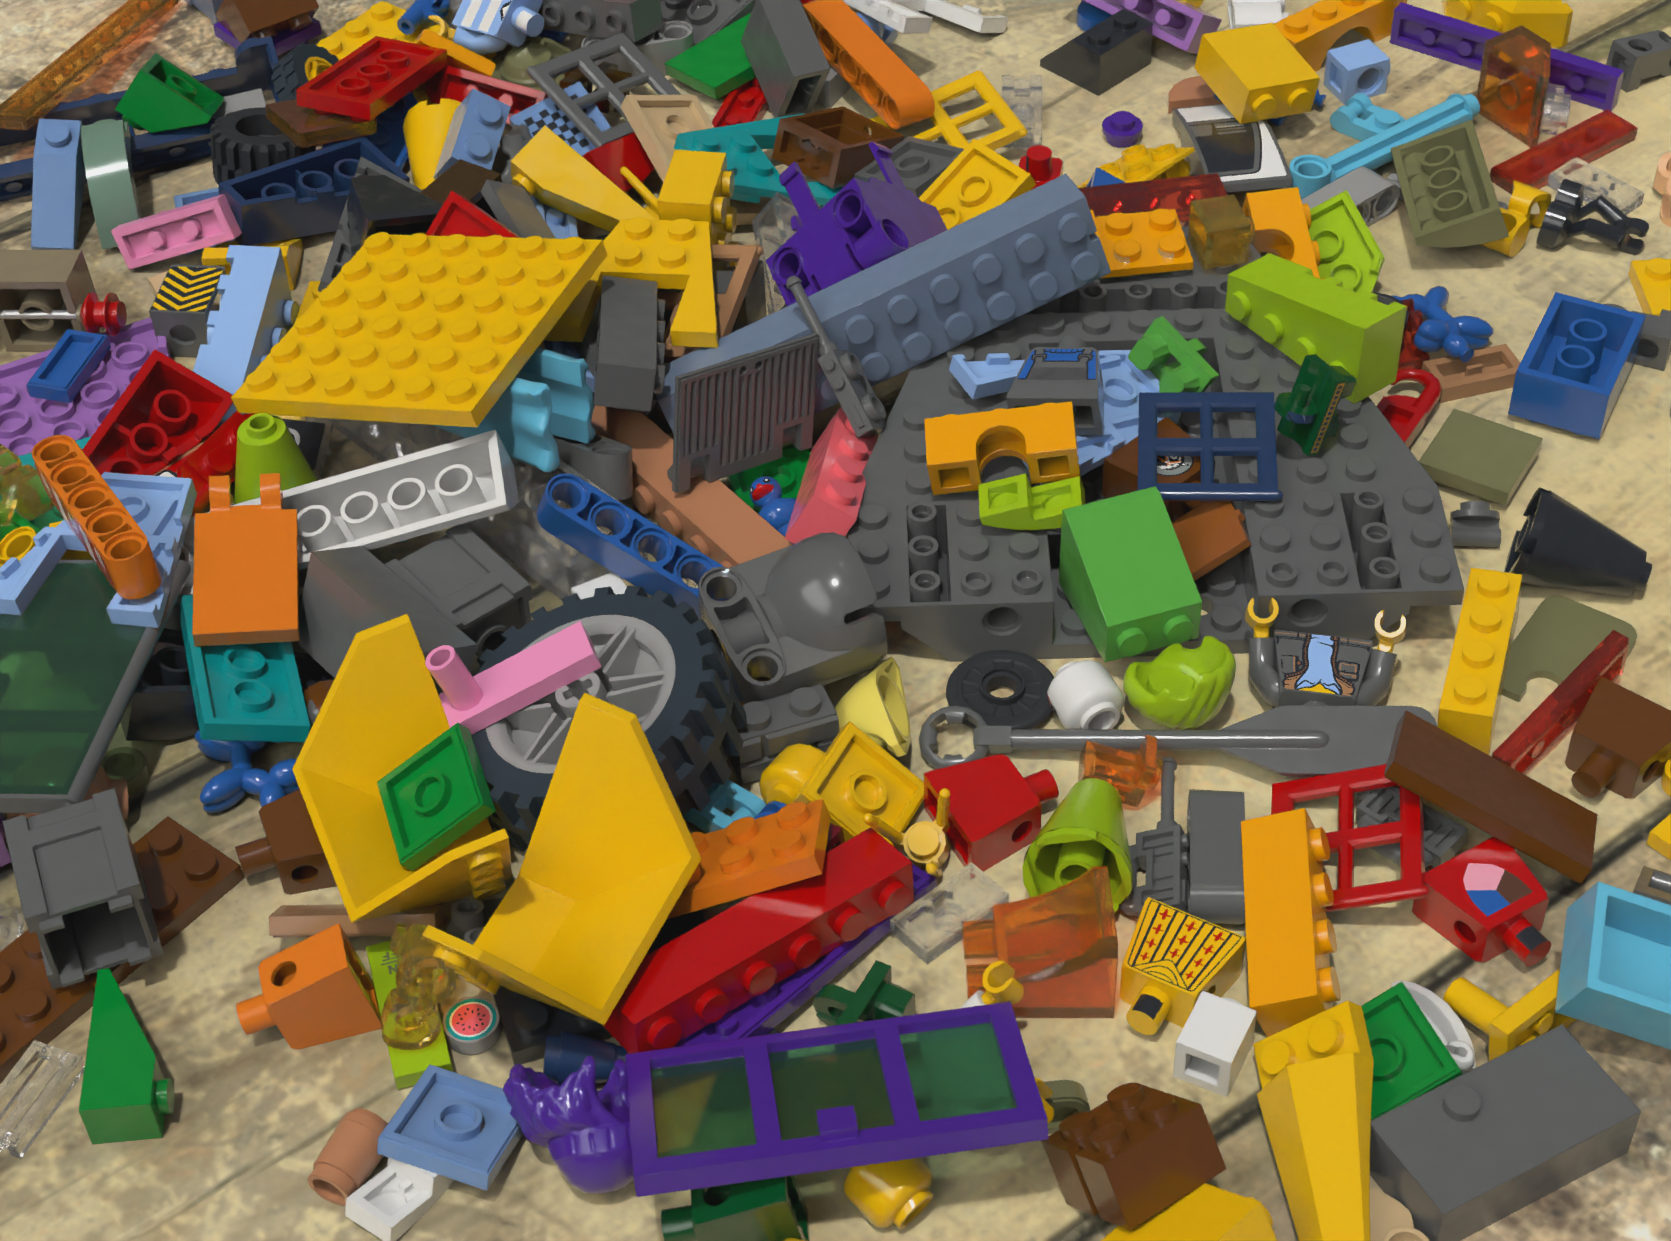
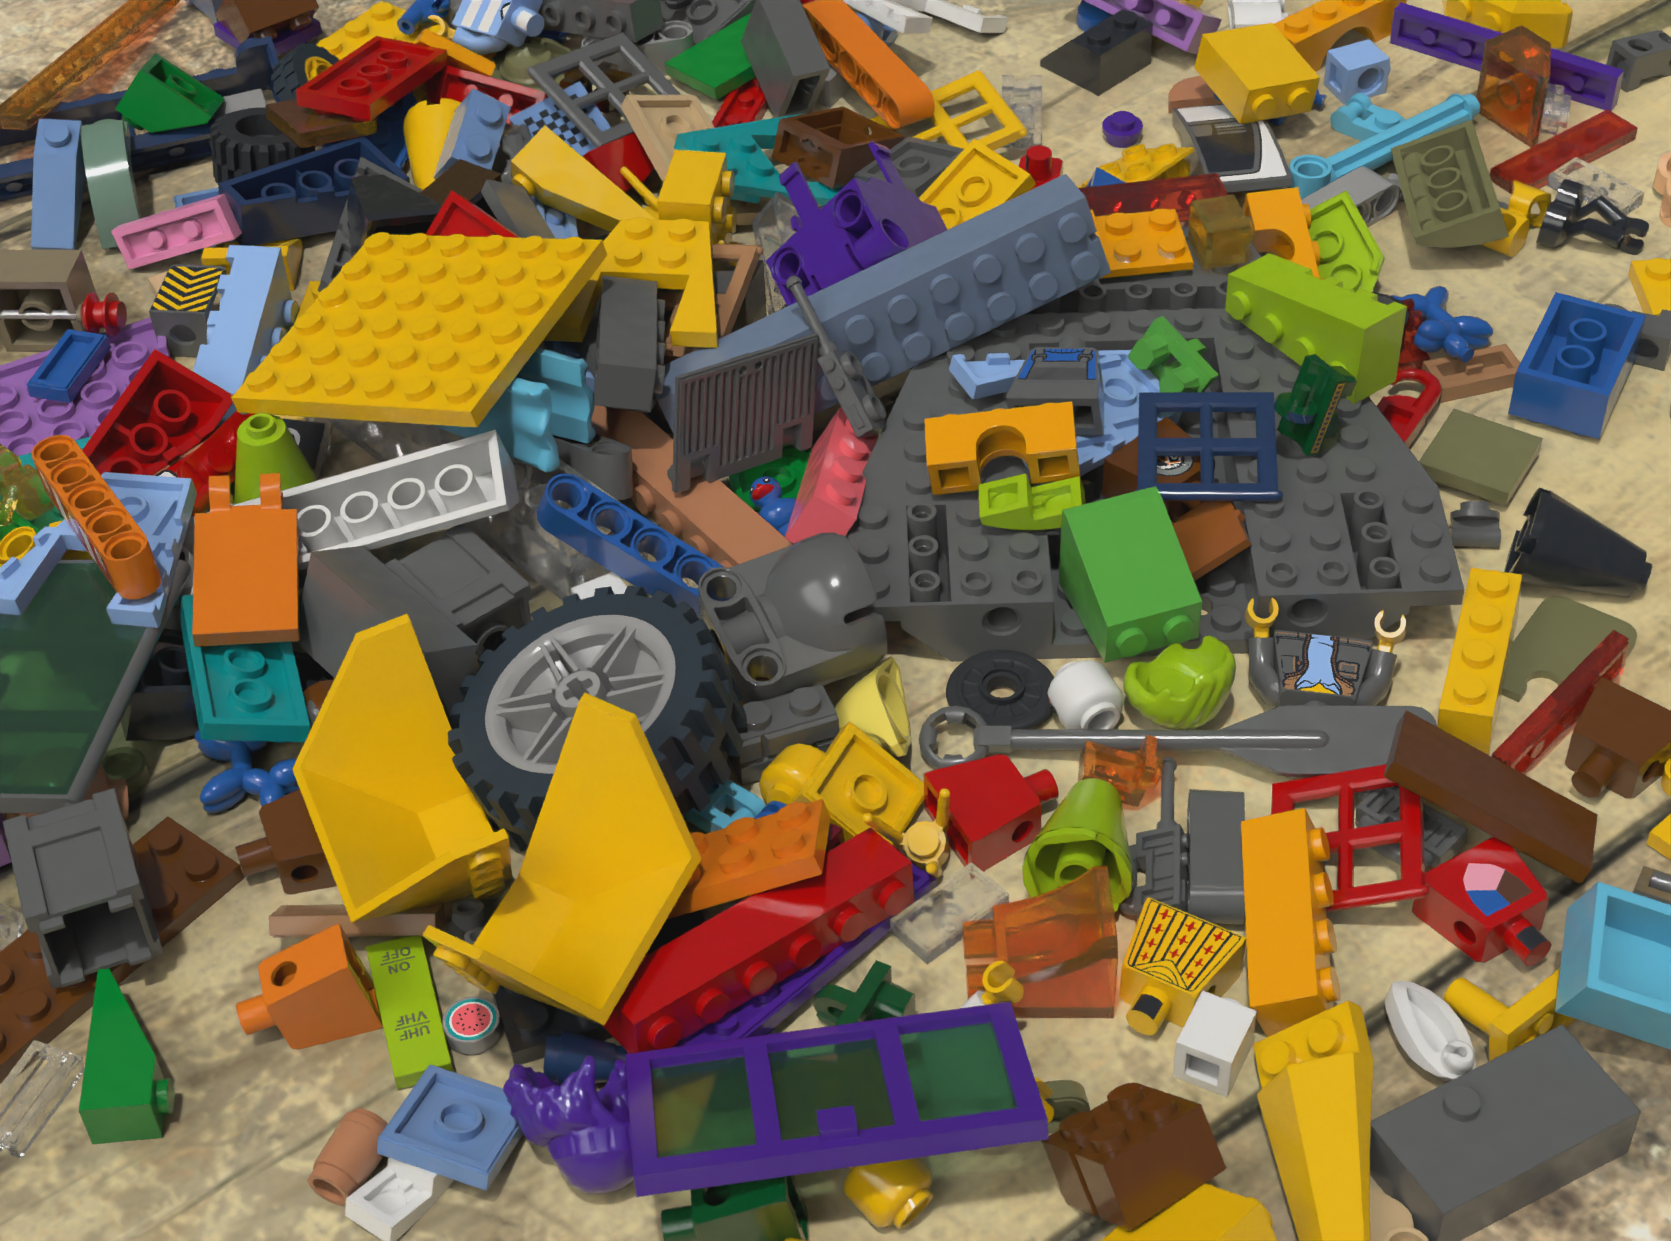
green tile [377,722,496,871] -> none
clear yellow piece [380,922,459,1050] -> none
bright pink piece [425,621,602,735] -> none
green tile [1362,981,1463,1120] -> none

